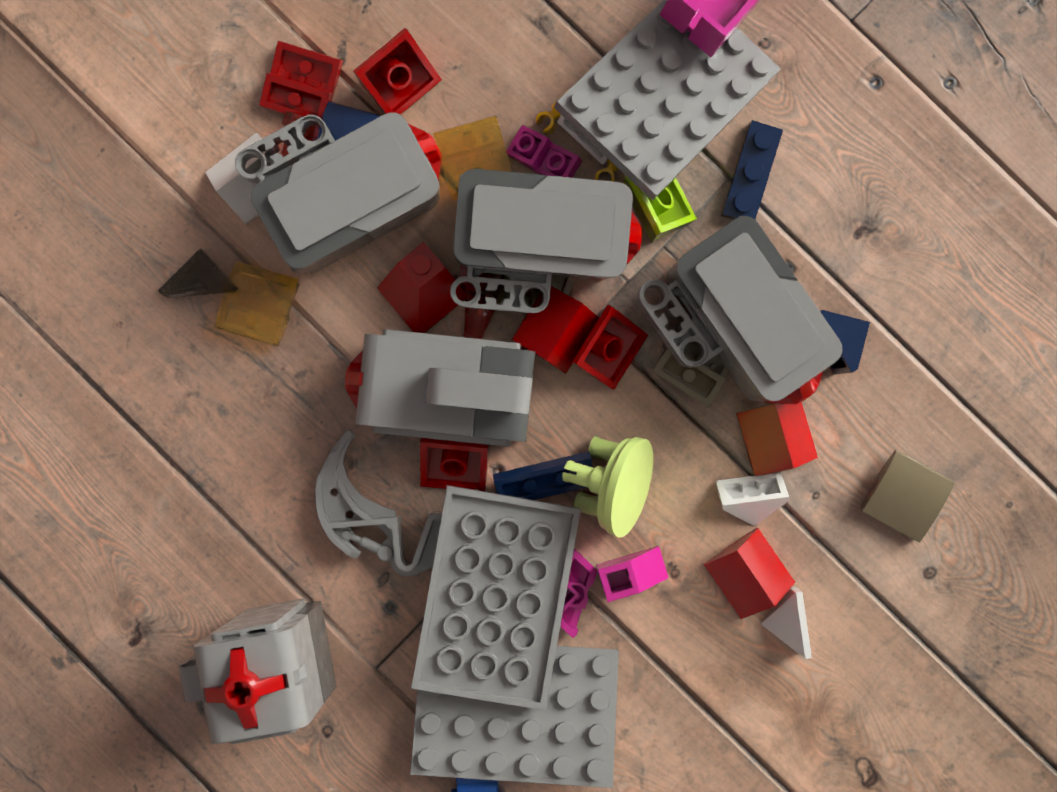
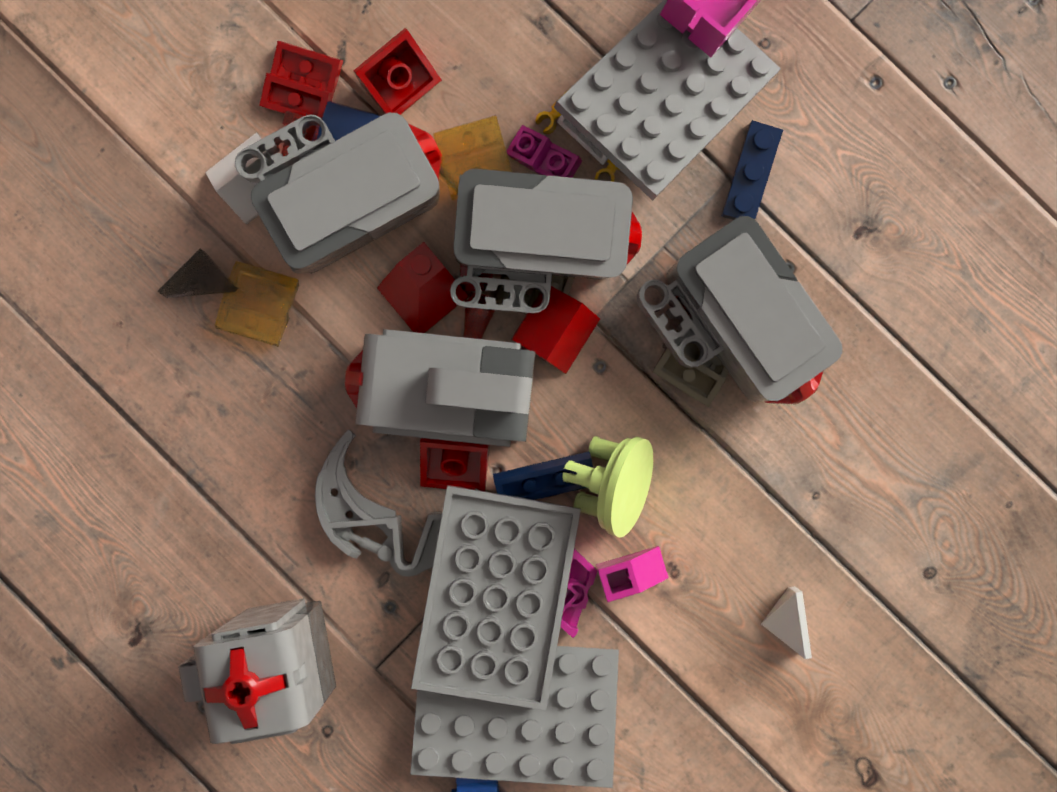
red slope [571,305,648,390] -> none
lime slope [623,176,697,243] -> none
red slope [704,528,795,619] -> none
white slope [716,472,789,526] -> none
red slope [736,402,818,476] -> none
dark blue slope [820,310,870,375] -> none
dark tan slope [861,449,955,543] -> none

